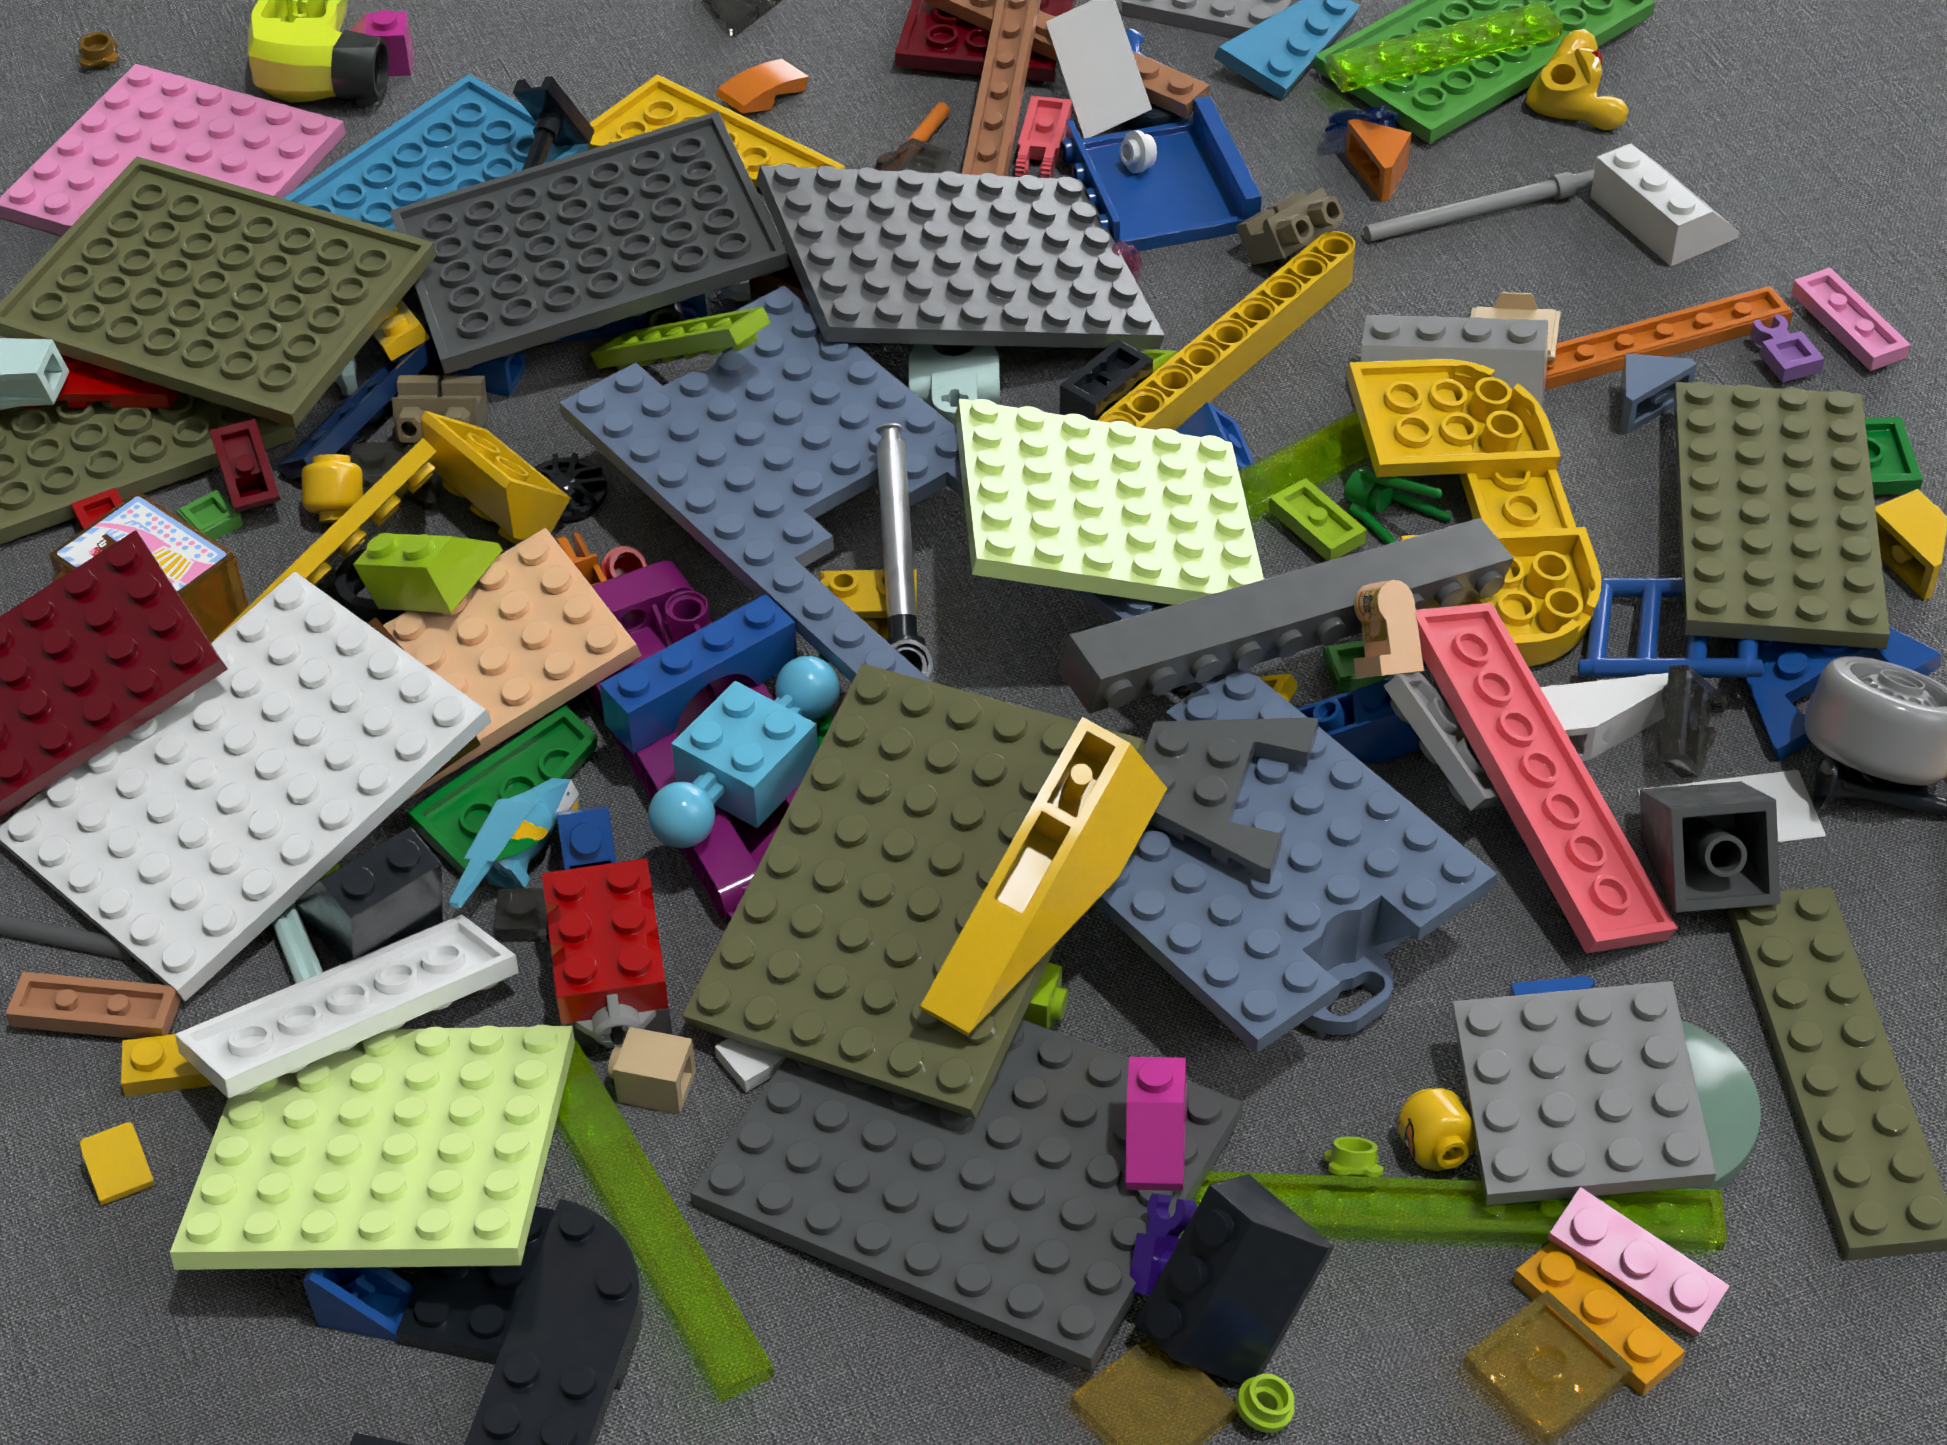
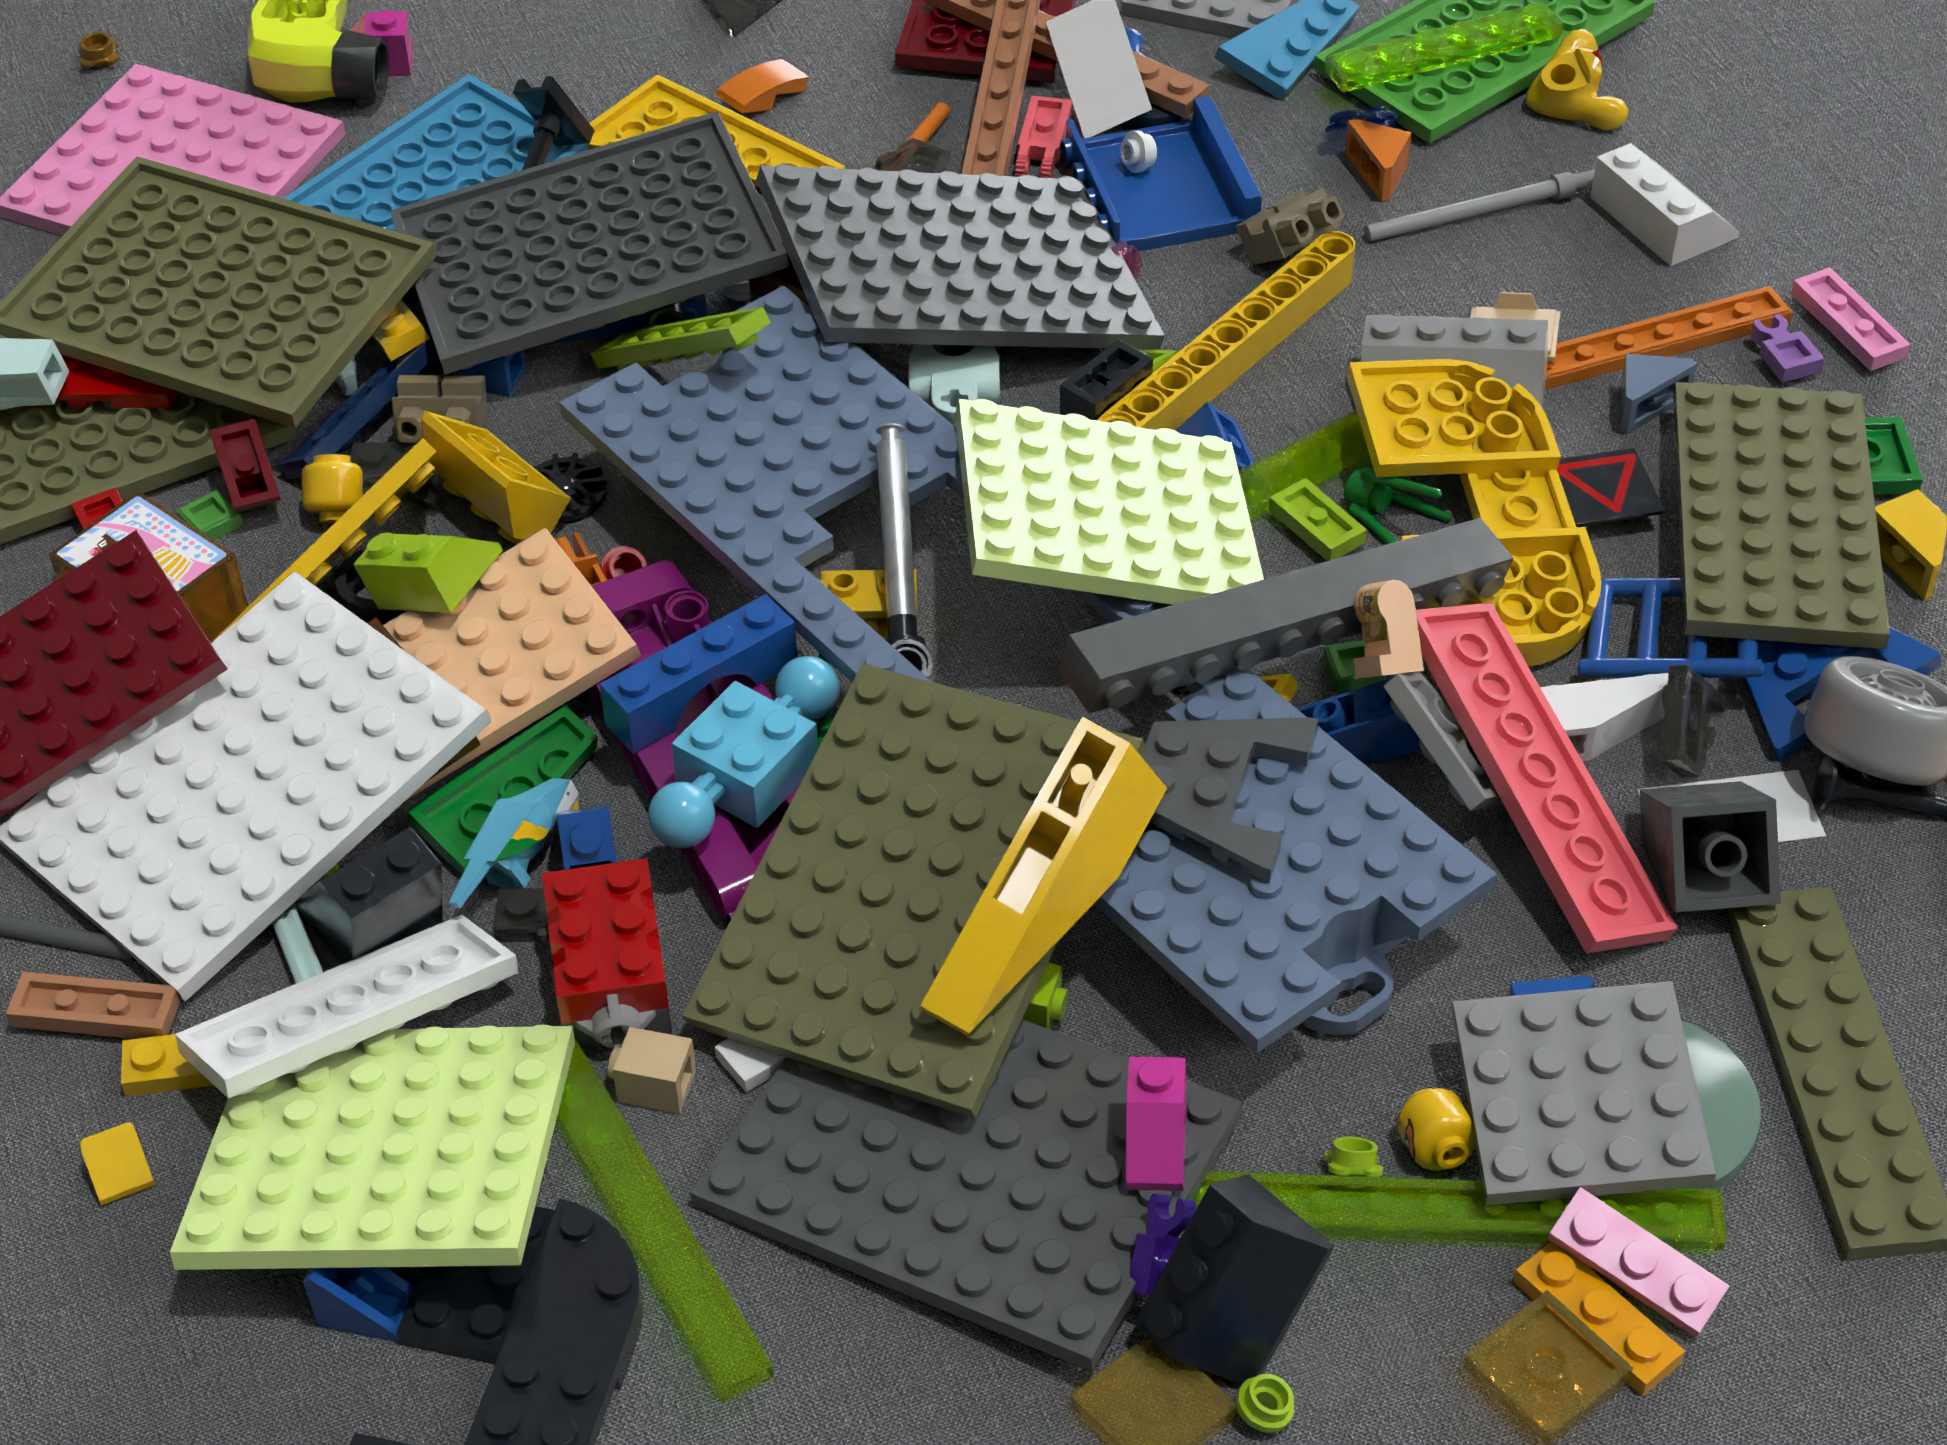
none -> black piece [1557,448,1665,527]

